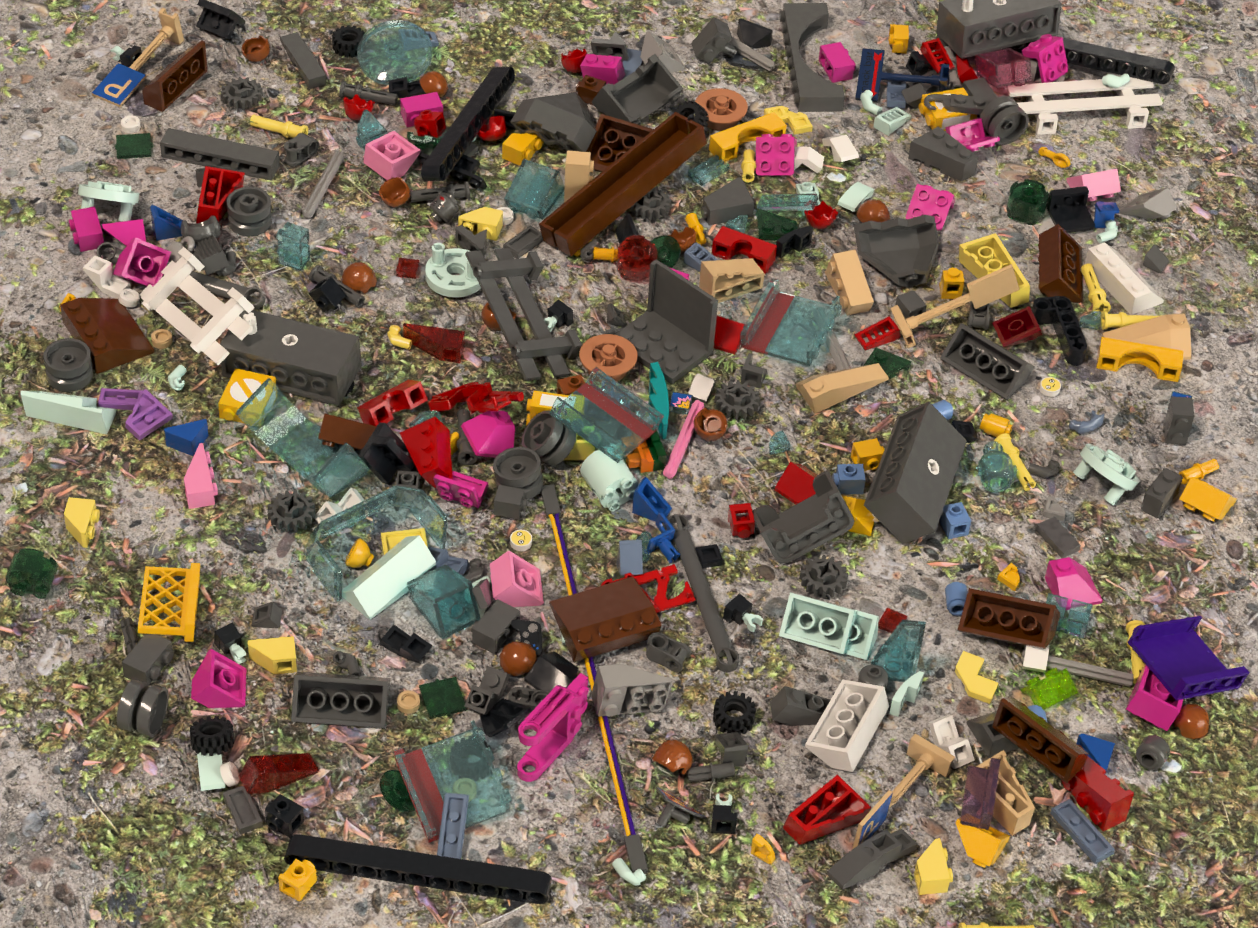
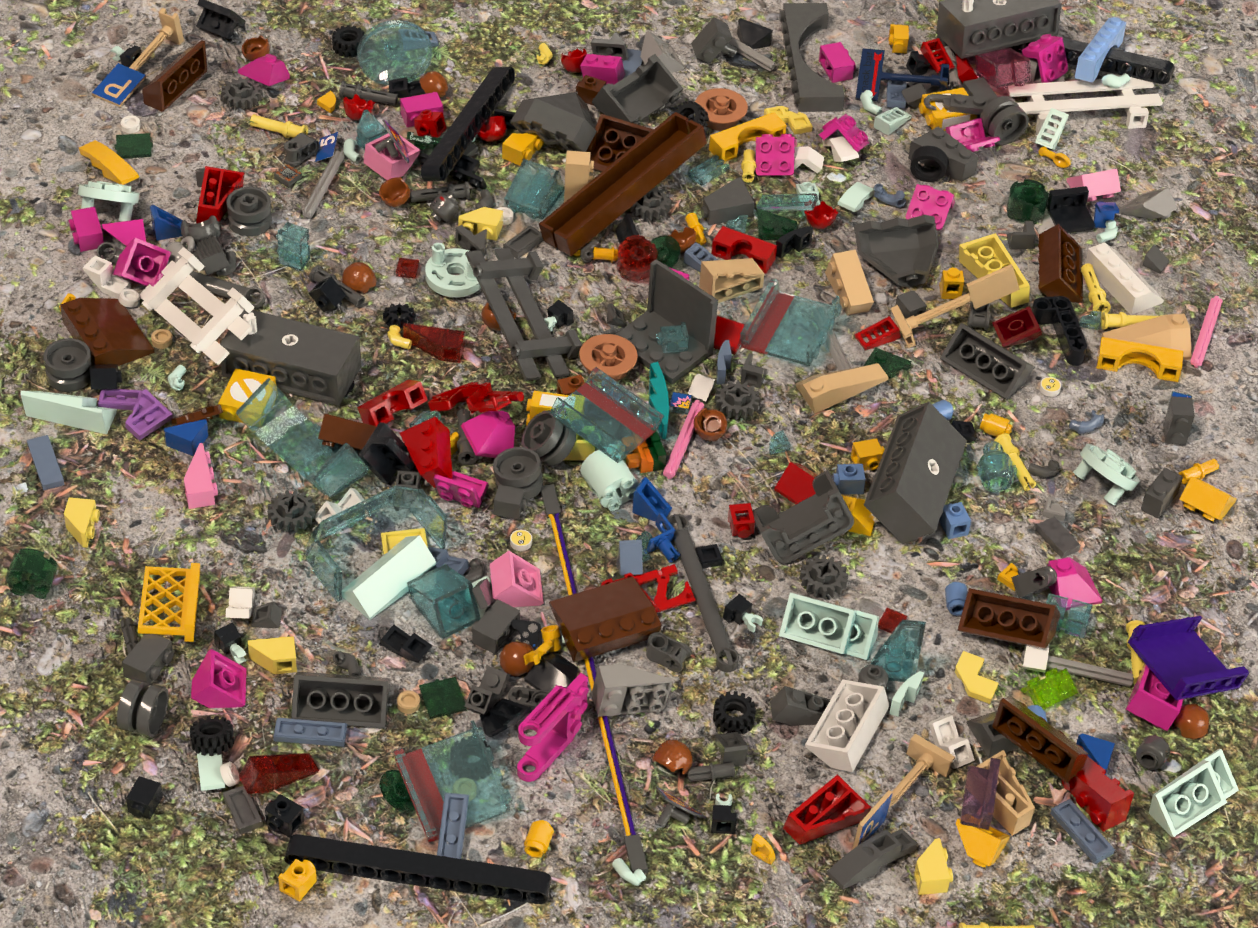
dark grey brick [160,128,280,181] -> none
dark grey slope [280,32,326,89] -> none
yellow brick [345,538,374,568] -> none
dark orange hair [856,199,890,223] -> none
none -> sand blue tile [27,435,65,491]
none -> yellow slope [79,140,139,185]
none -> black brick [90,364,122,390]
none -> black brick [126,776,163,819]
none -> reddish brown wing [171,404,223,426]
none -> white slope [226,586,255,619]
none -> dark pink slope [238,54,290,86]
none -> sand blue tile [273,718,347,747]
none -> tile [274,164,302,188]
none -> blue sticker [315,132,338,162]
none -> yellow tile [317,91,336,113]
none -> light aqua arm [343,138,362,164]
none -> dark grey shield [375,119,409,163]
none -> black gear [383,302,416,329]
none -> dark grey arm [475,189,494,209]
none -> yellow brick [524,625,561,665]
none -> yellow brick [524,820,554,858]
none -> light yellow arm [536,43,553,65]
none -> clear light blue brick [657,322,689,353]
none -> sand blue slope [716,340,732,385]
none -> dark pink bracket [819,114,869,152]
none -> sand blue piece [874,183,907,208]
none -> black tyre [910,145,948,182]
none -> dark grey panel [1007,221,1036,249]
none -> dark grey piece [1011,566,1057,598]
none -> light aqua slope [1035,108,1069,150]
none -> light blue arch [1075,17,1126,83]
none -> light aqua slope [1149,749,1239,837]
none -> bright pink axle [1190,296,1223,368]

